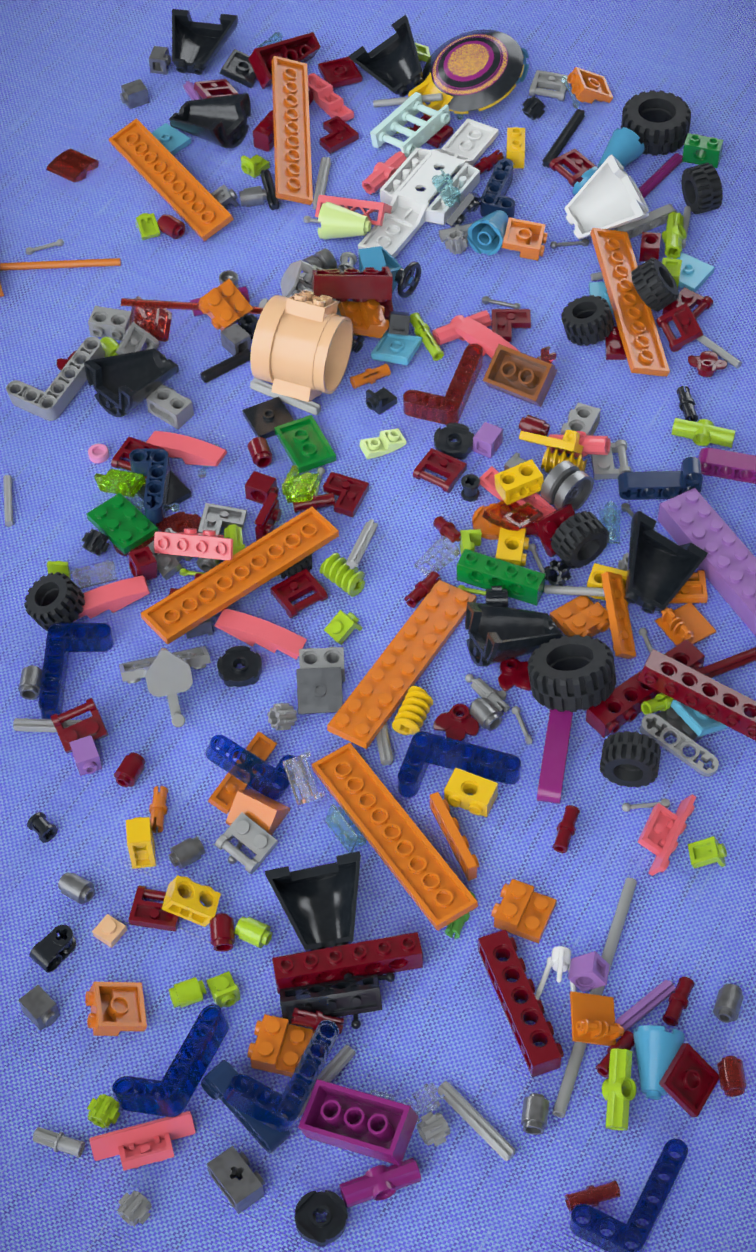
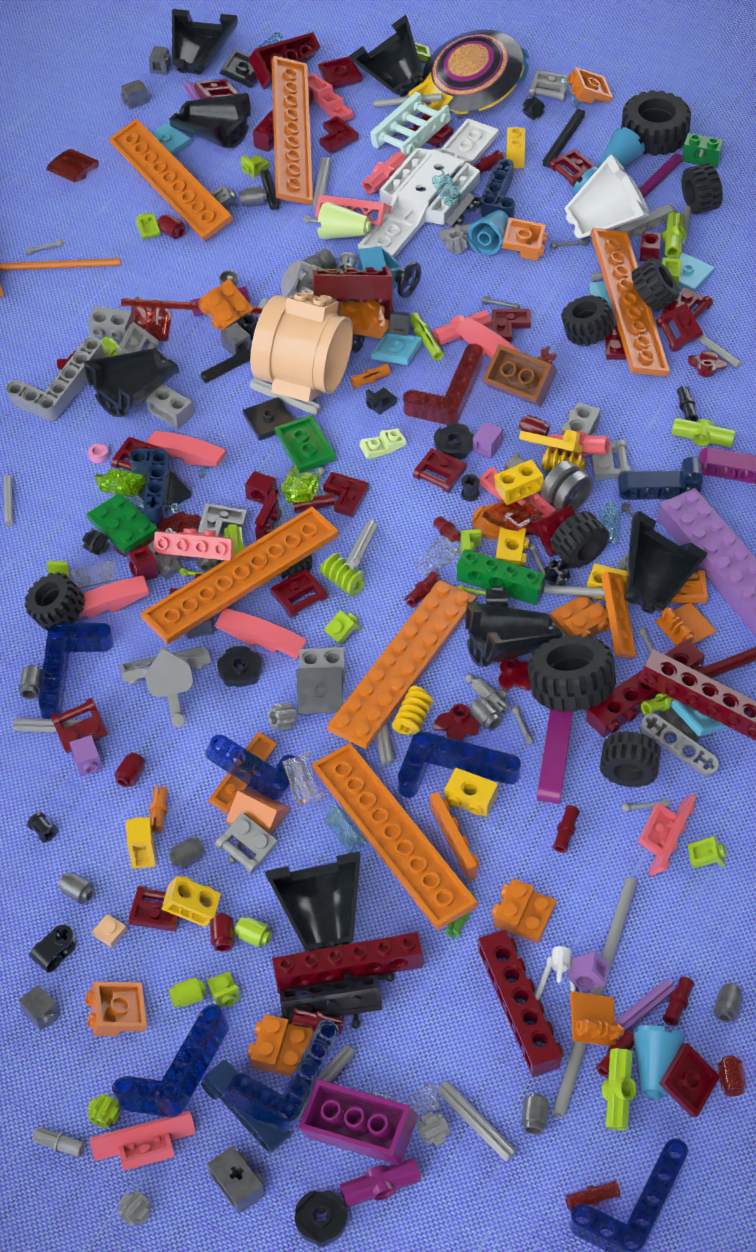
dark red brick [247,437,272,468] -> none

